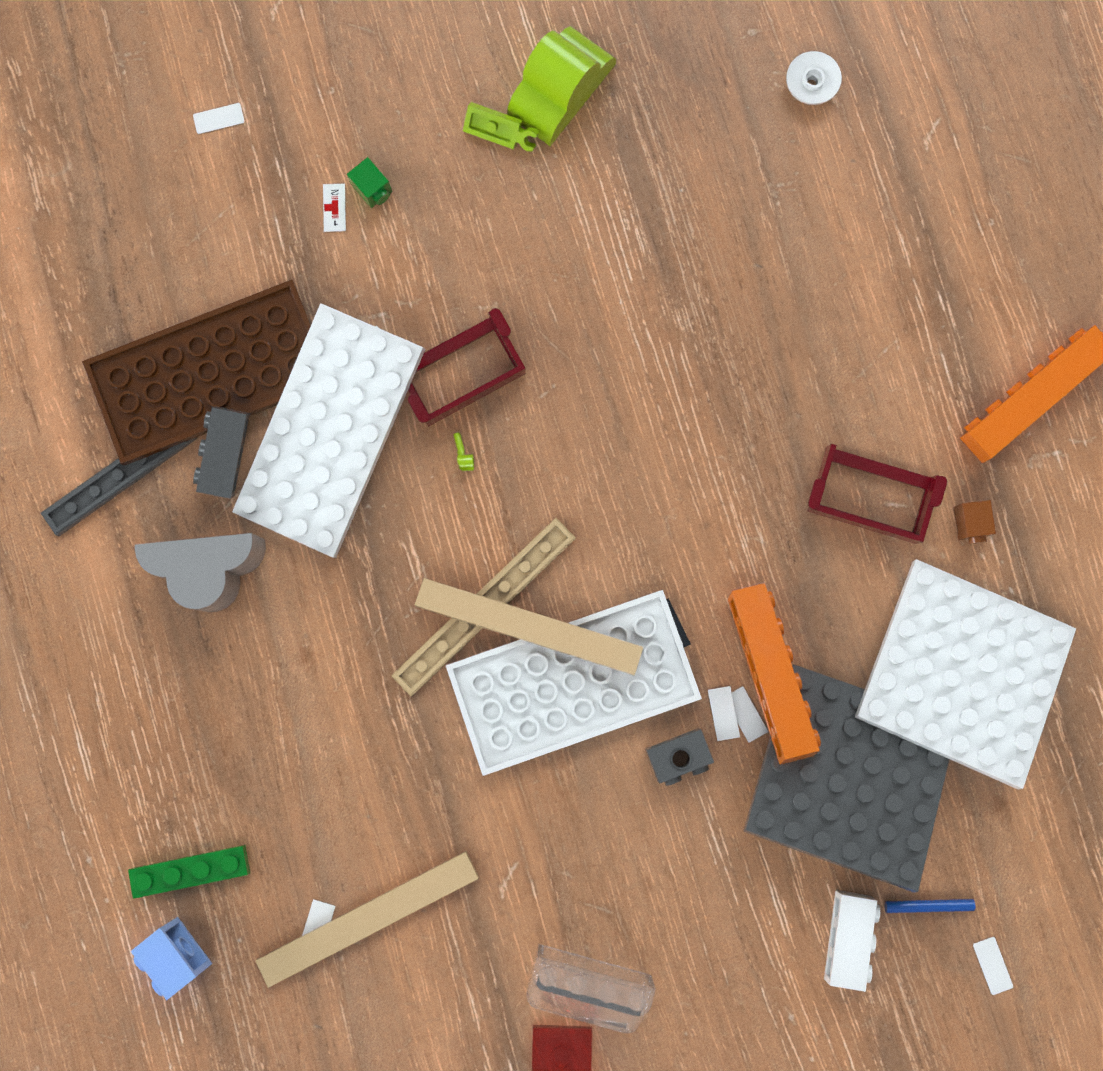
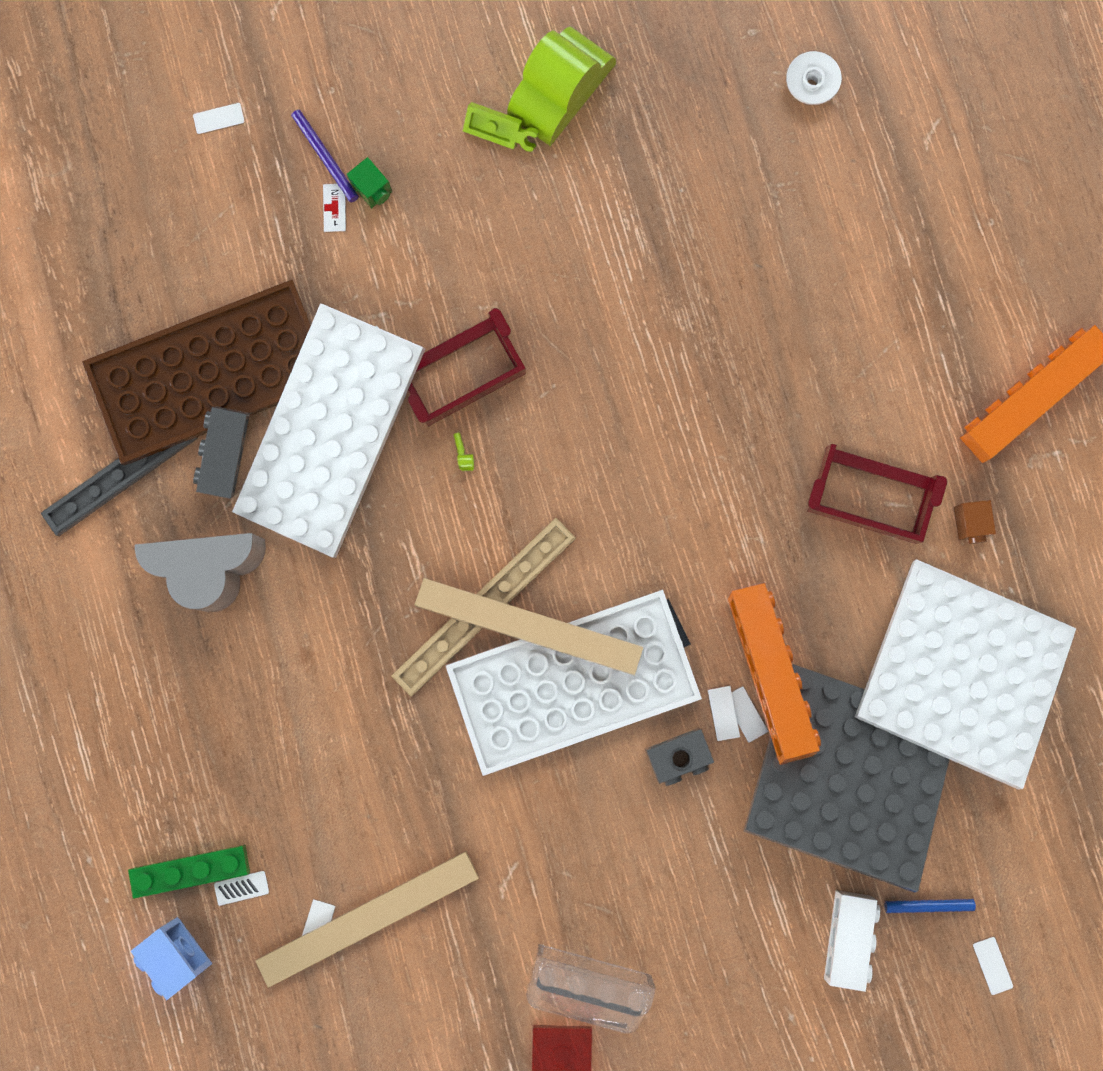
none -> white sticker [214,871,269,906]
none -> dark purple bar [291,109,359,203]

